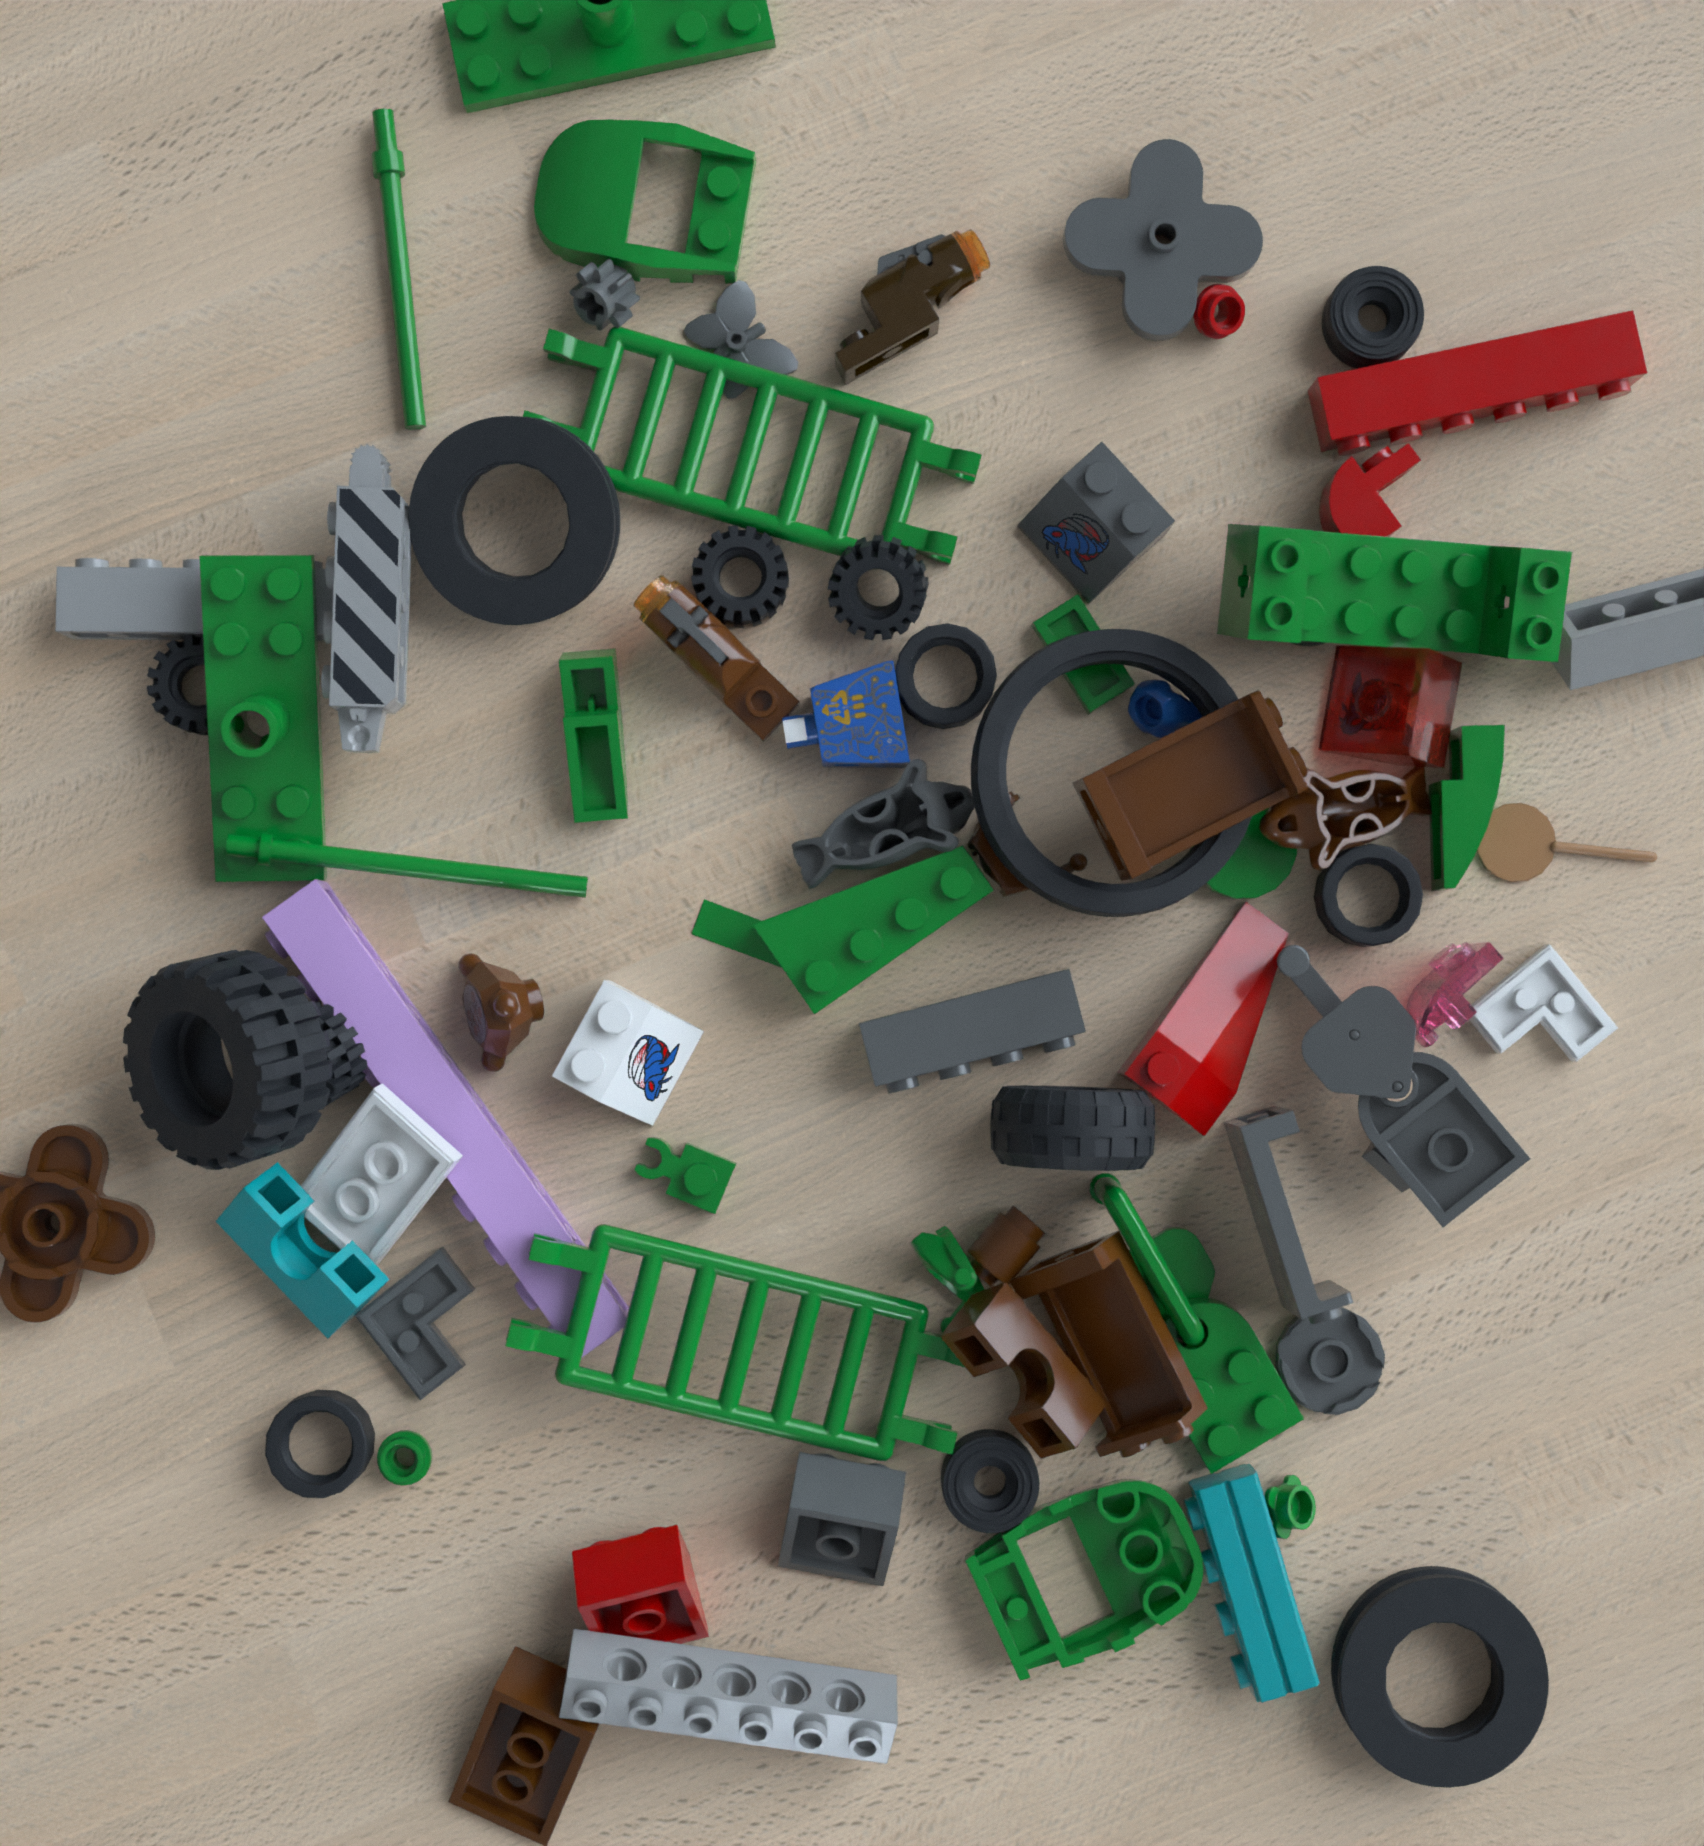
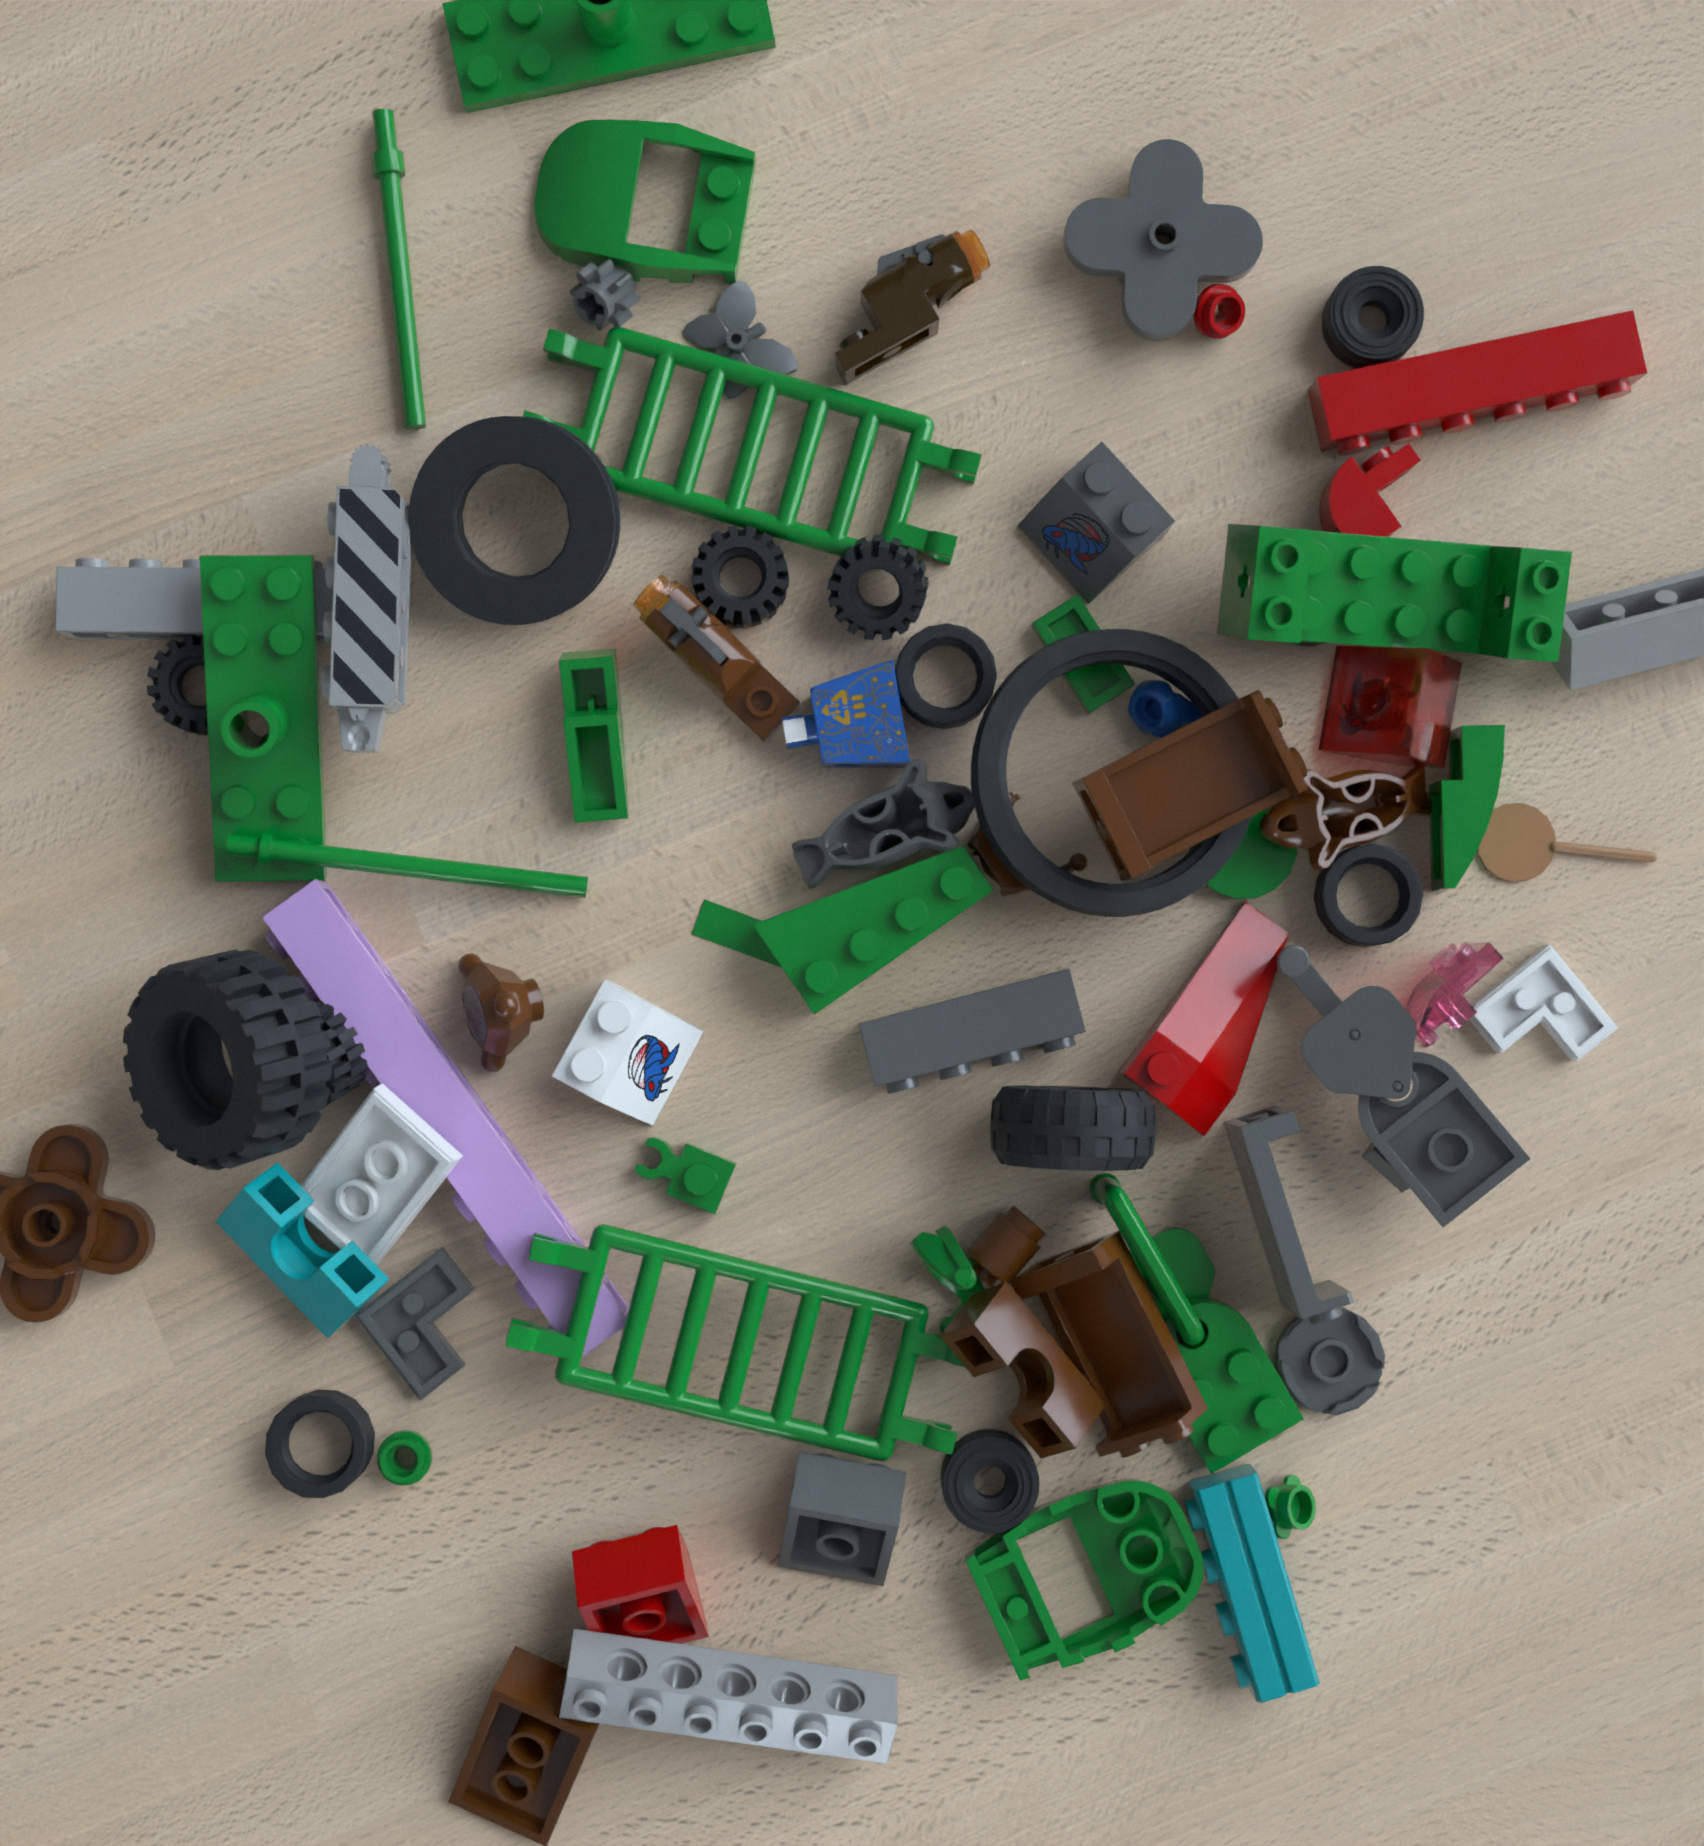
black tyre [1331,1566,1549,1788] -> none

